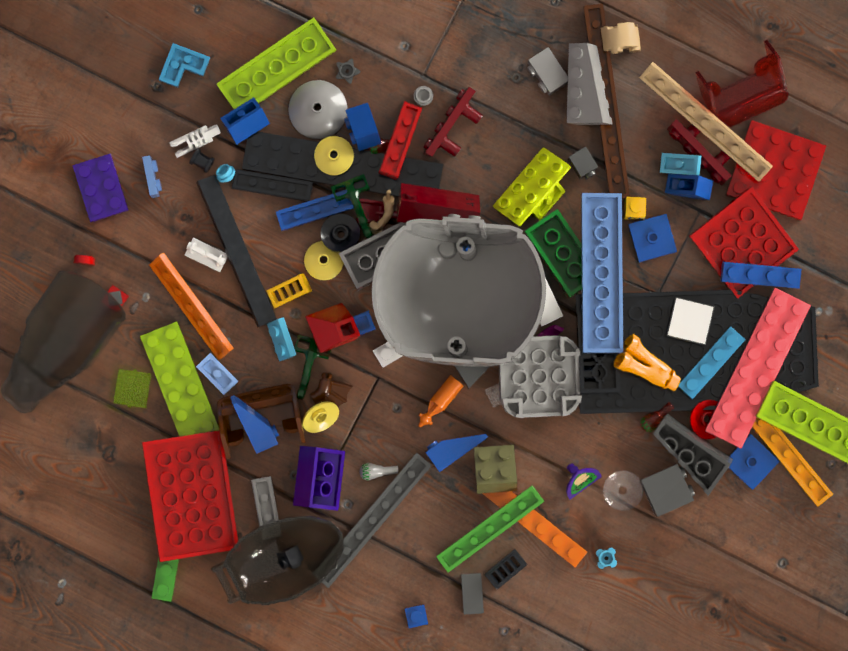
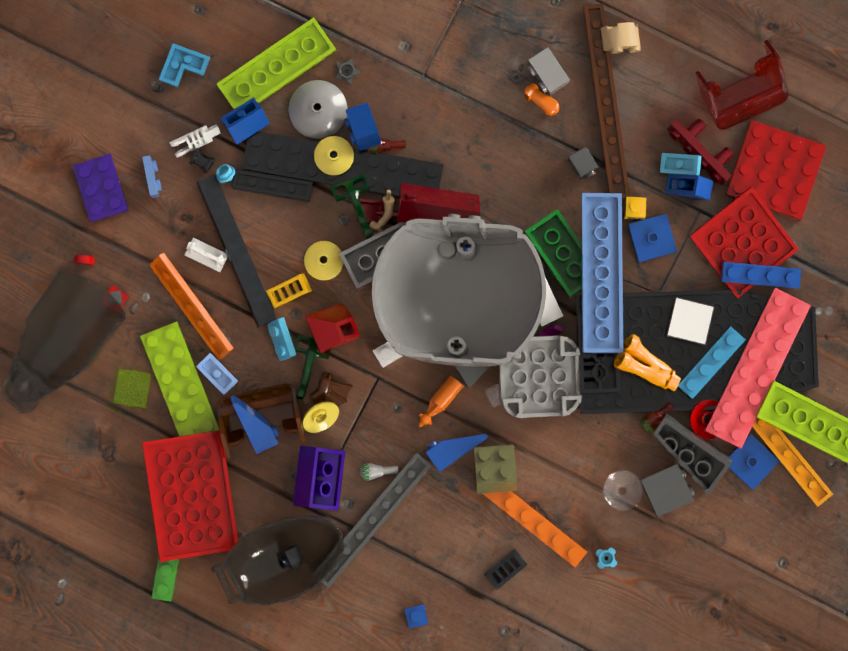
light grey tile [251,476,282,539] -> none
blue plate [276,190,354,231] -> none
black dish [321,214,360,252] -> none
blue tile [353,311,376,335] -> none
red tile [378,101,422,180] -> none
light grey plate [414,86,433,106] -> none
dark red plate [423,87,483,158] -> none
bright green plate [436,485,544,572] -> none
dark grey tile [461,573,484,615] -> none
neon yellow bracket [493,147,571,227] -> none
shield [566,463,602,500] -> none
light grey wedge [567,43,613,125] -> none
tan tile [639,62,773,182] -> none
none -> orange piece [524,83,559,116]

